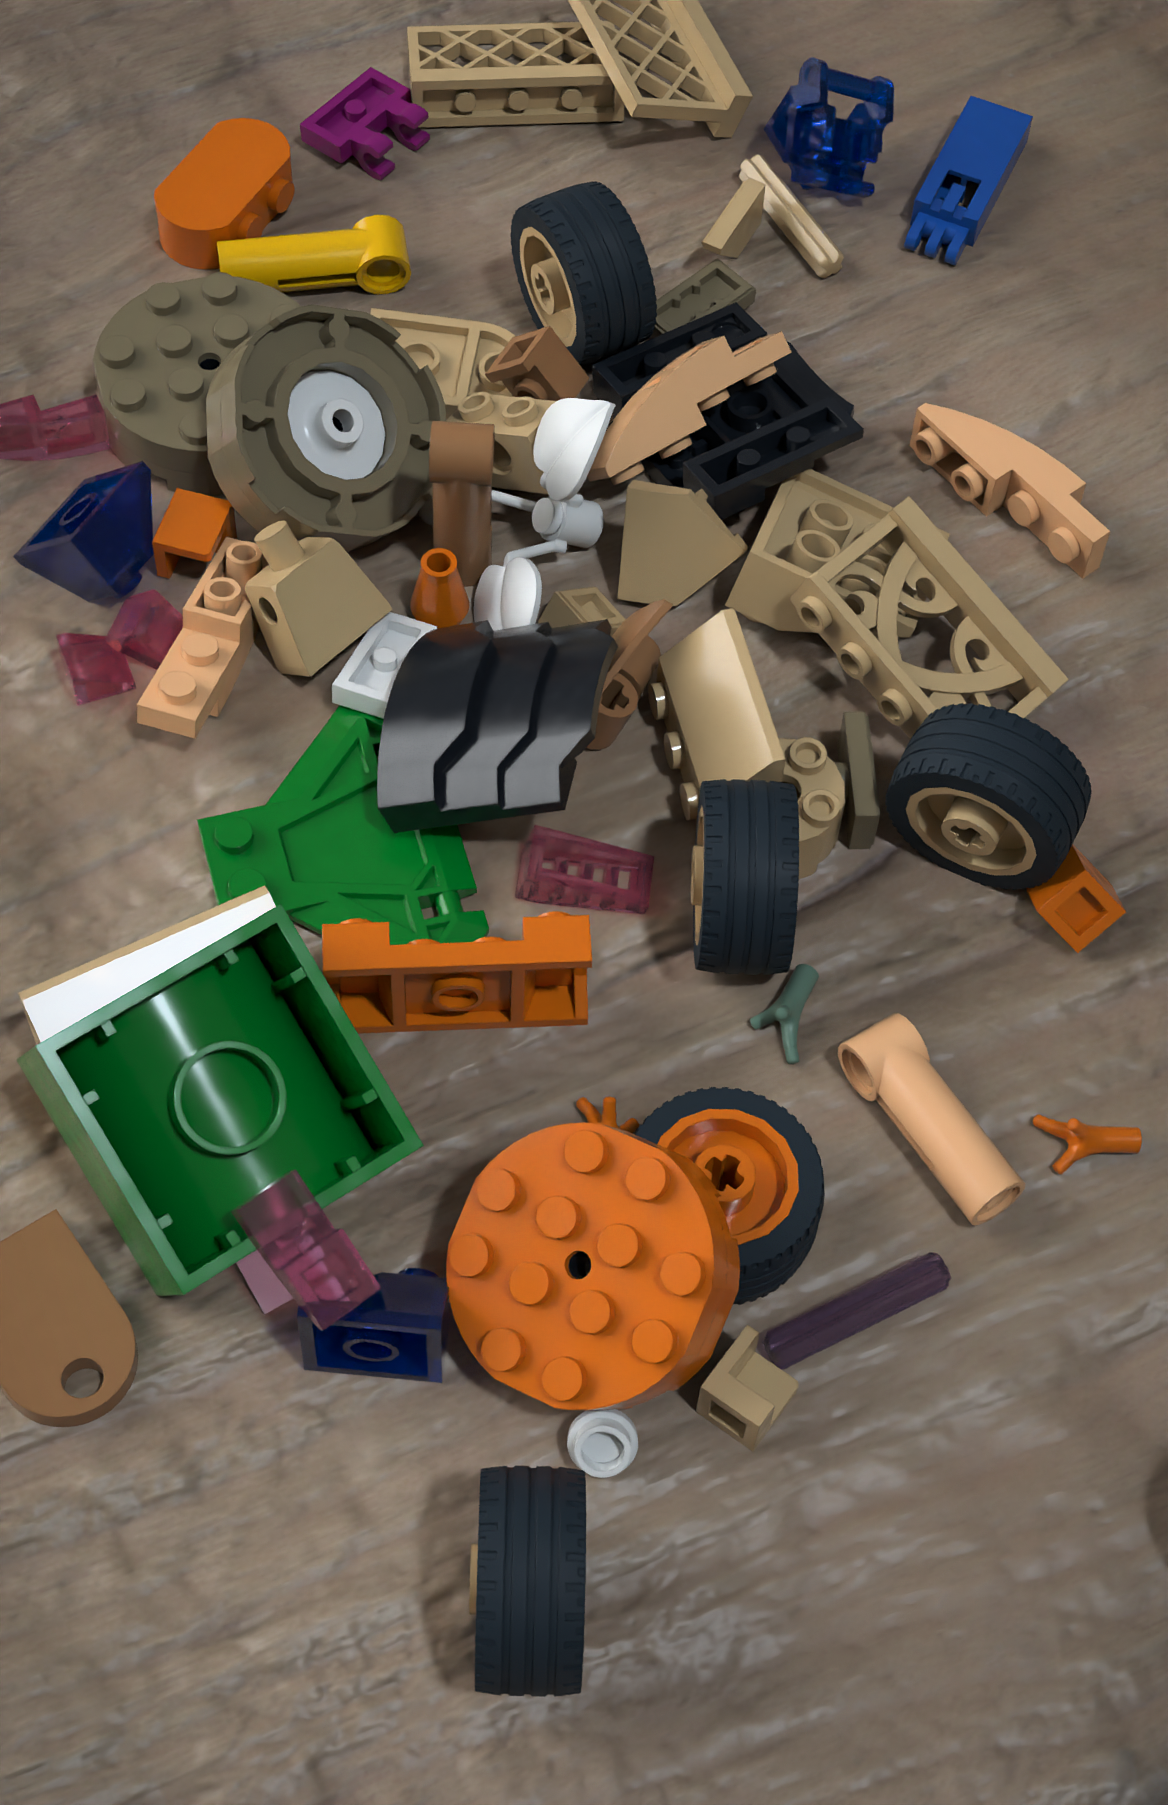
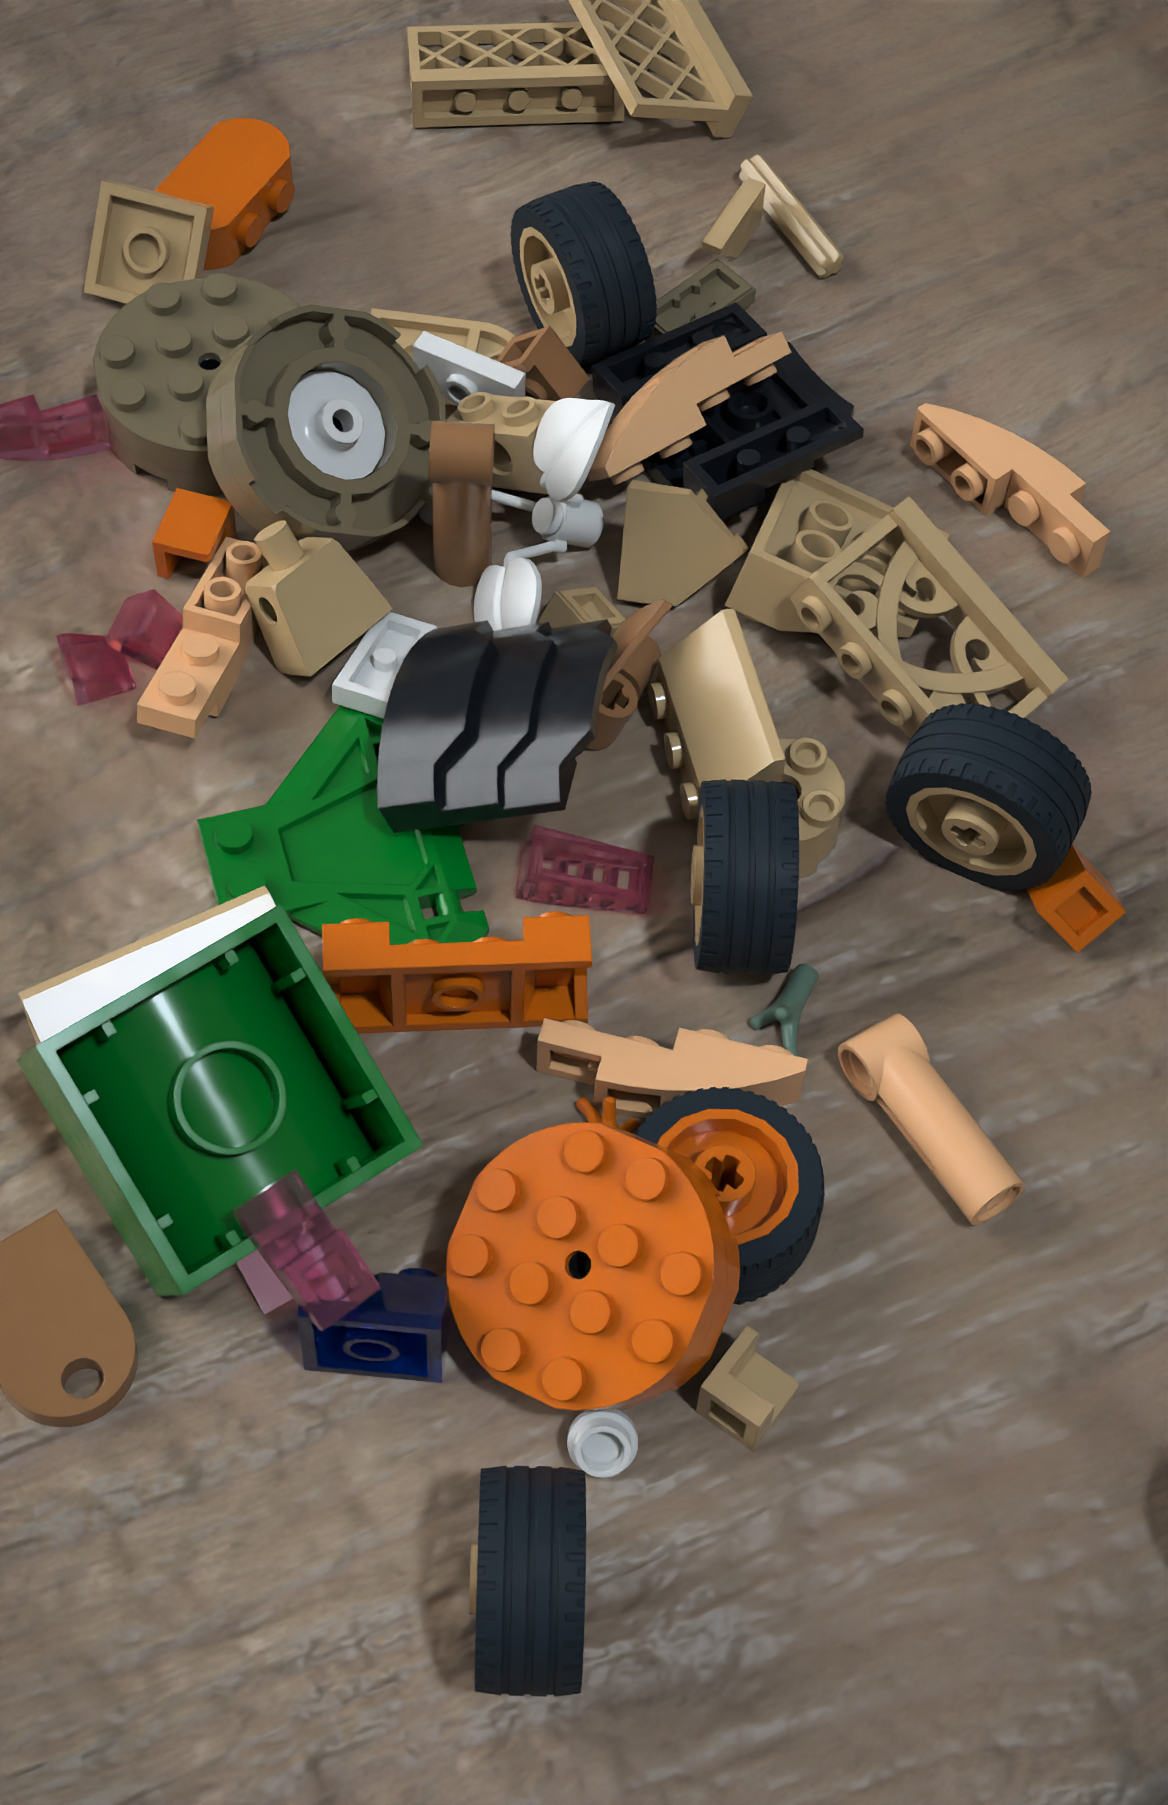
clear blue slope [13,461,154,602] -> none
yellow piece [217,215,411,294] -> none
magenta plate [300,67,430,180] -> none
orange cone [410,548,469,629] -> none
clear purple axle [763,1252,951,1369] -> none
clear blue piece [764,57,894,198] -> none
dark tan plate [835,712,880,850] -> none
blue hinge [904,96,1033,265] -> none
orange bar [1033,1114,1142,1175] -> none
none -> tan plate [84,180,214,304]
none -> white plate [413,331,526,406]
none -> light nougat slope [536,1018,808,1118]

